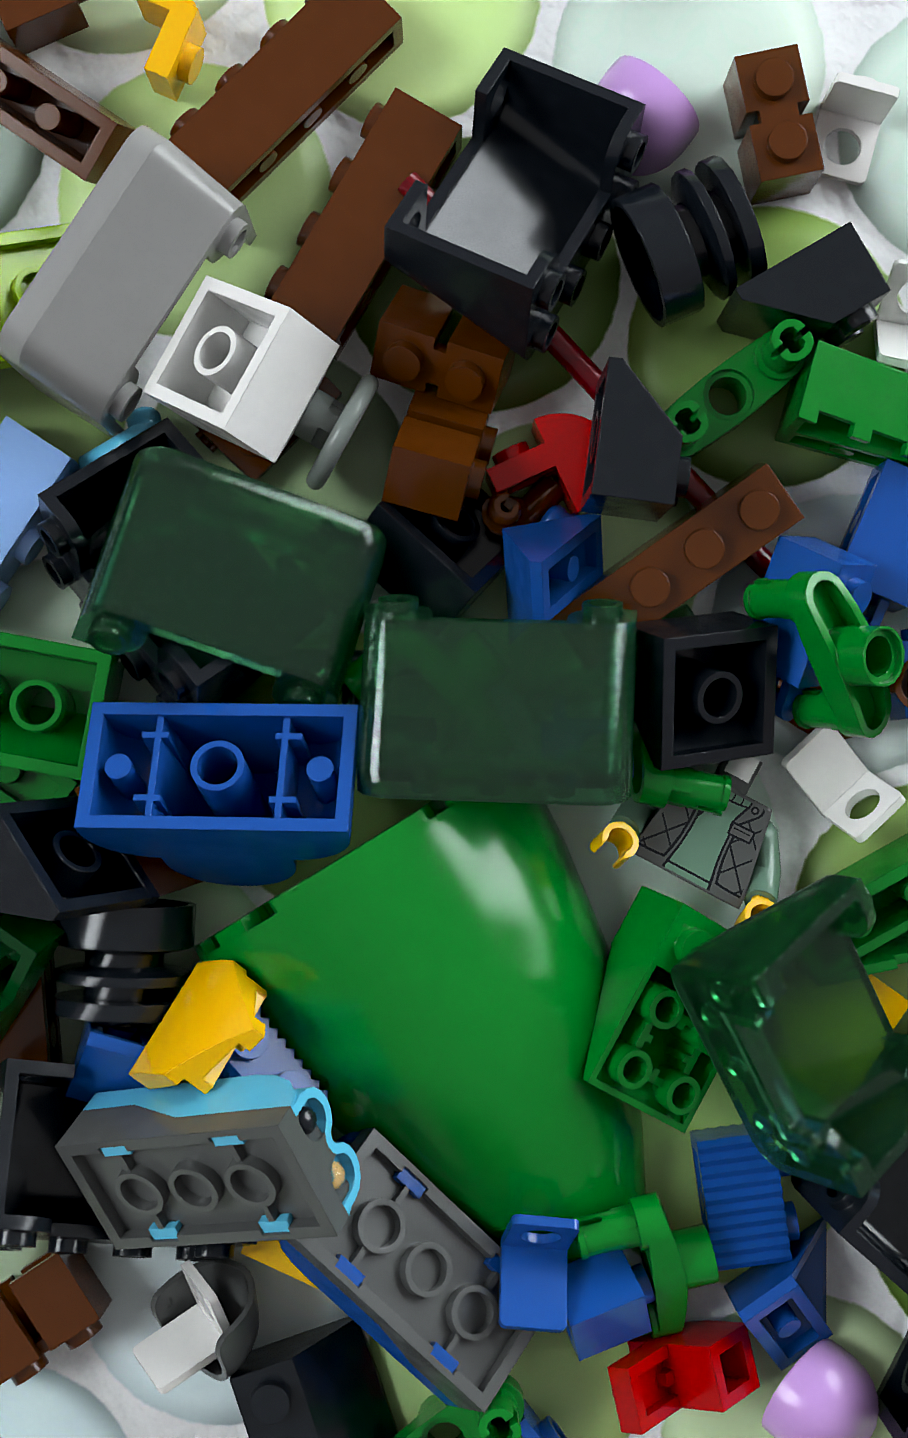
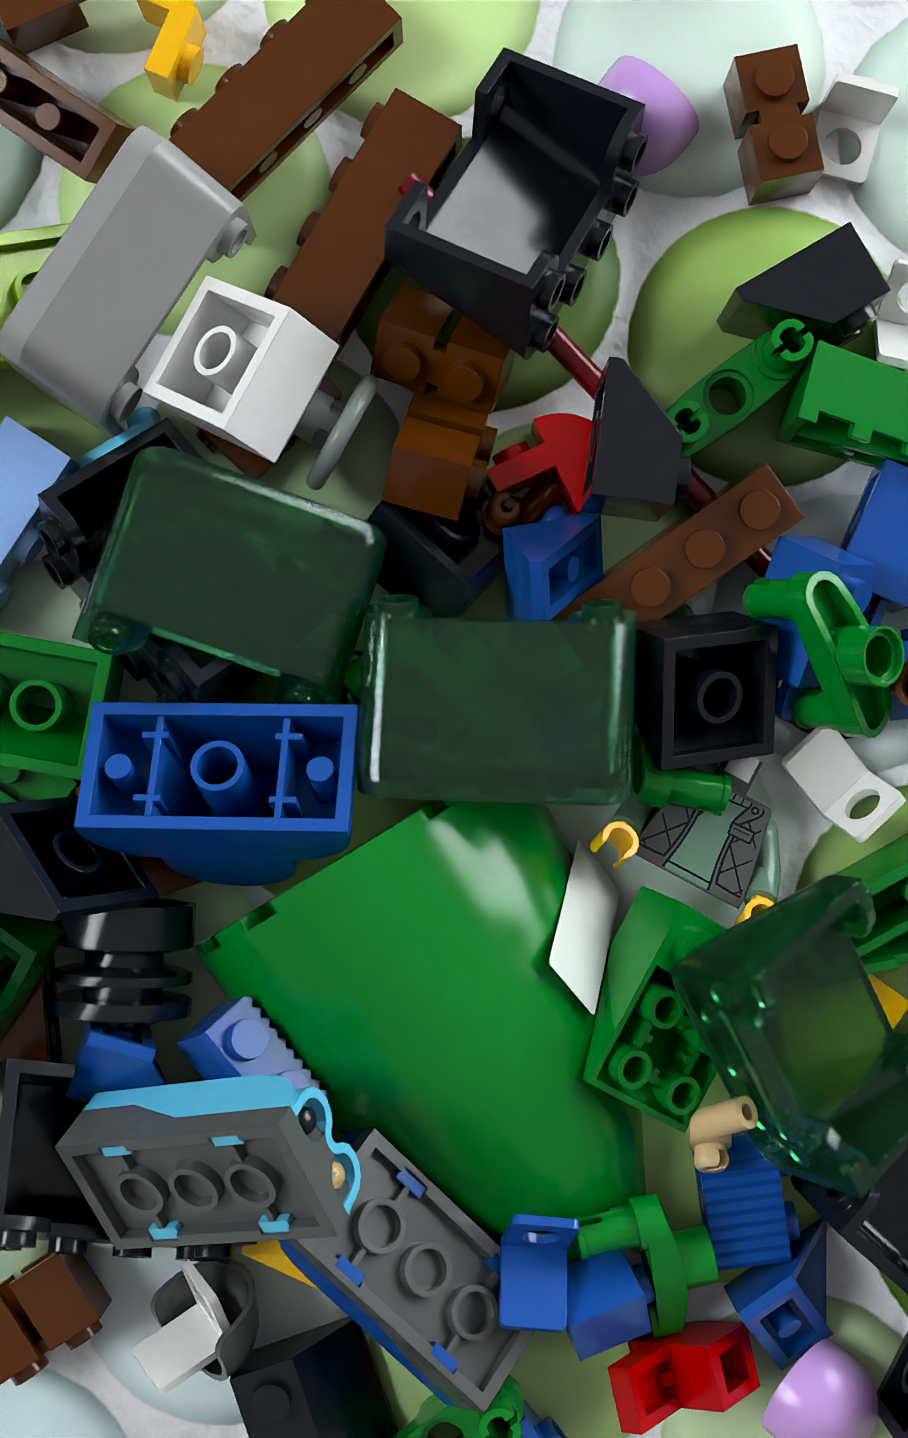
yellow slope [129,960,267,1095] -> none
black wheel [610,155,768,328] -> none
none -> white sticker [549,839,620,1014]
none -> tan arm [688,1096,758,1173]

